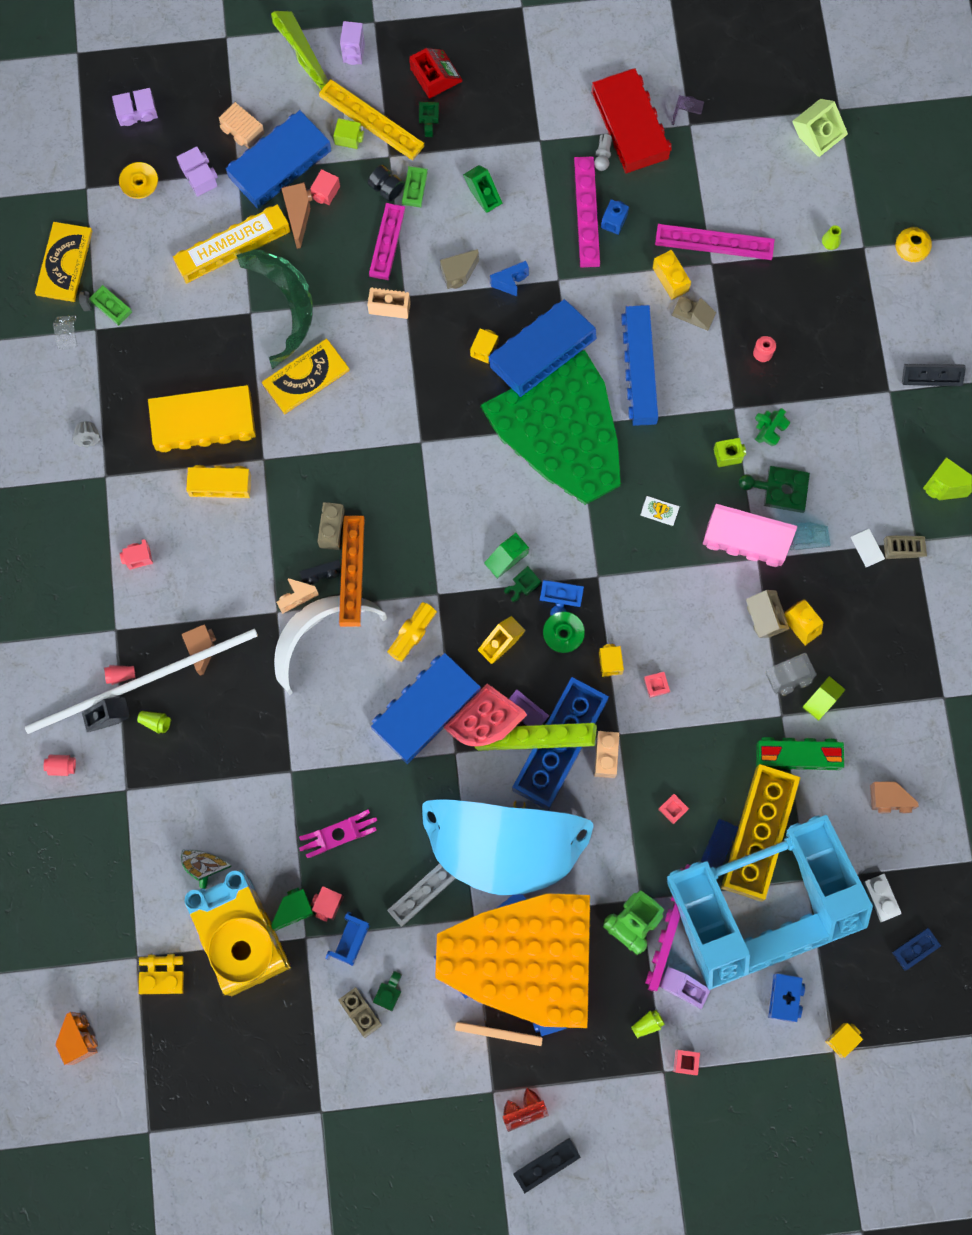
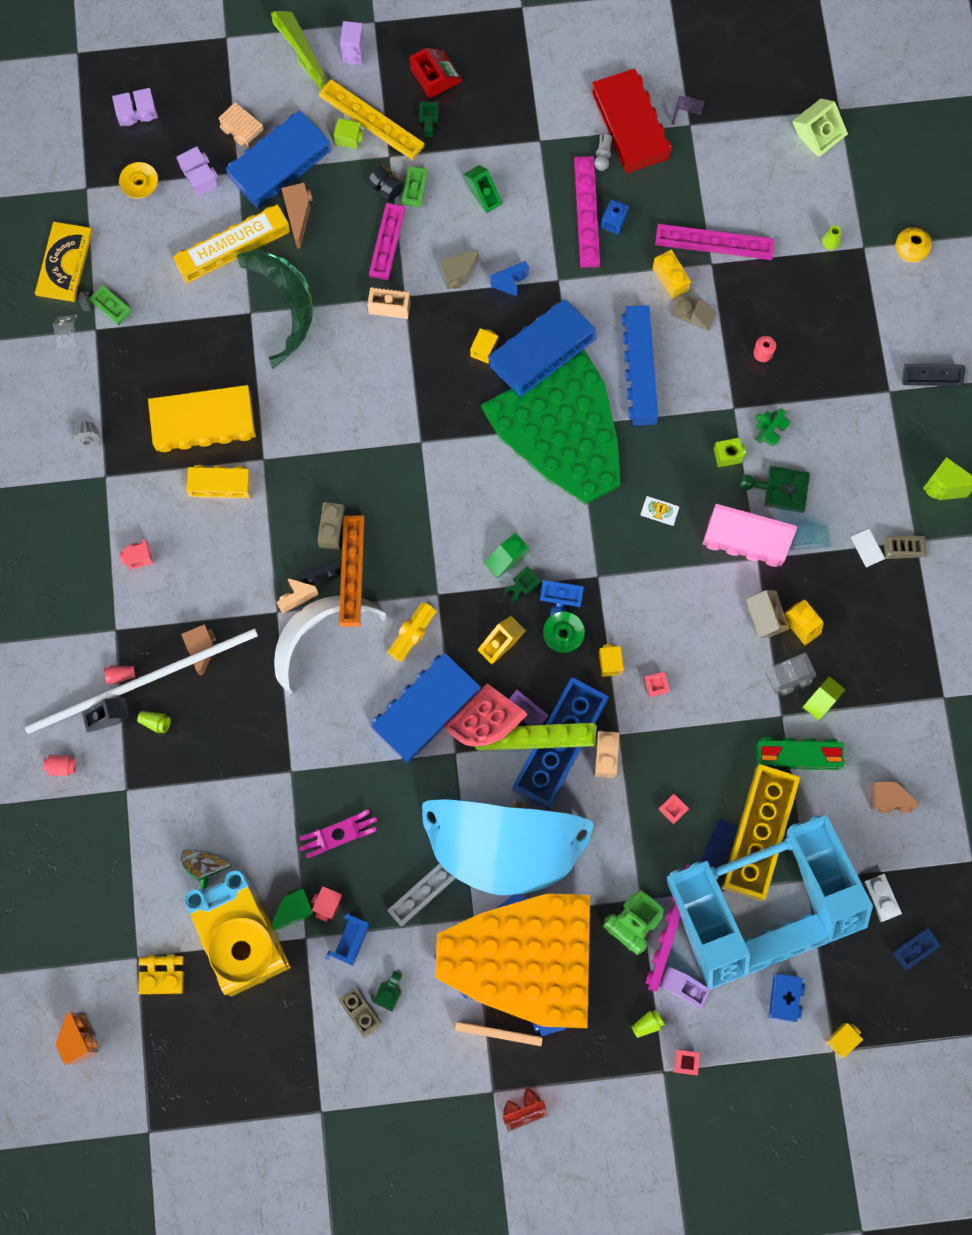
yellow tile [261,338,350,415] -> none
coral brick [310,169,340,205] -> none
black plate [513,1138,581,1194] -> none

